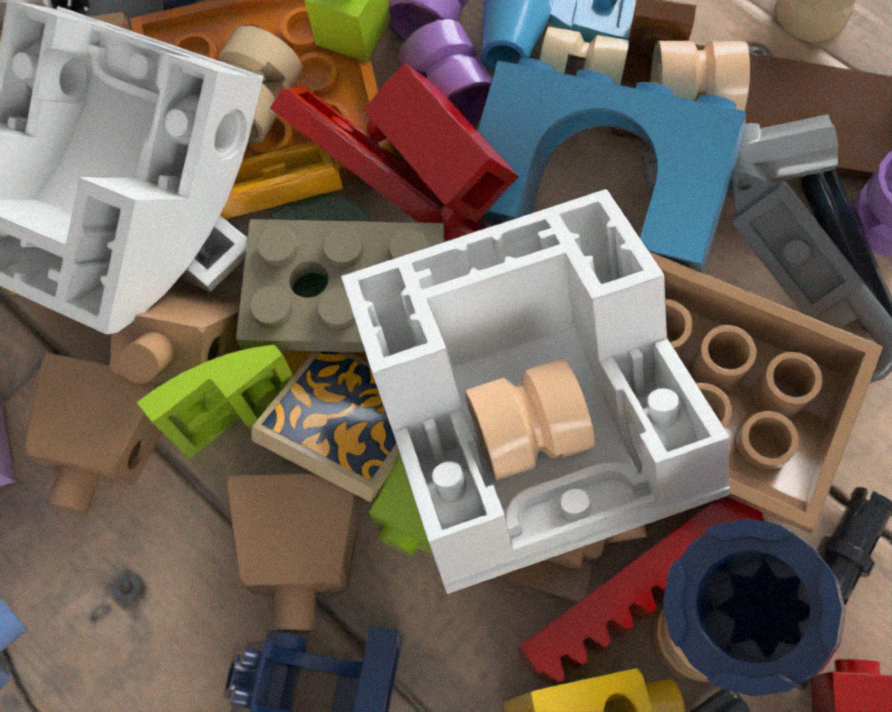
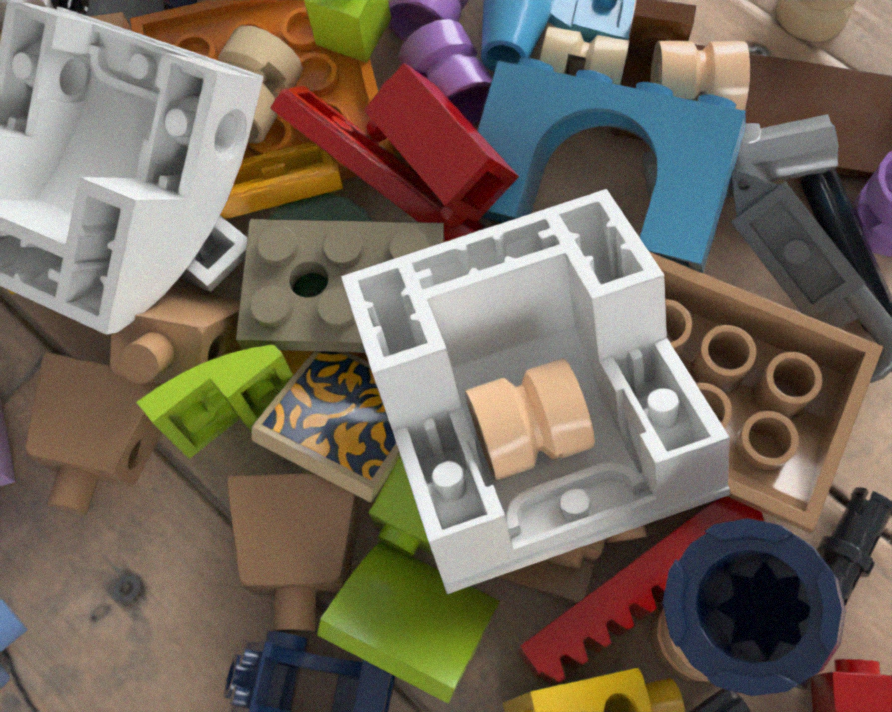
none -> lime slope [317,541,500,704]

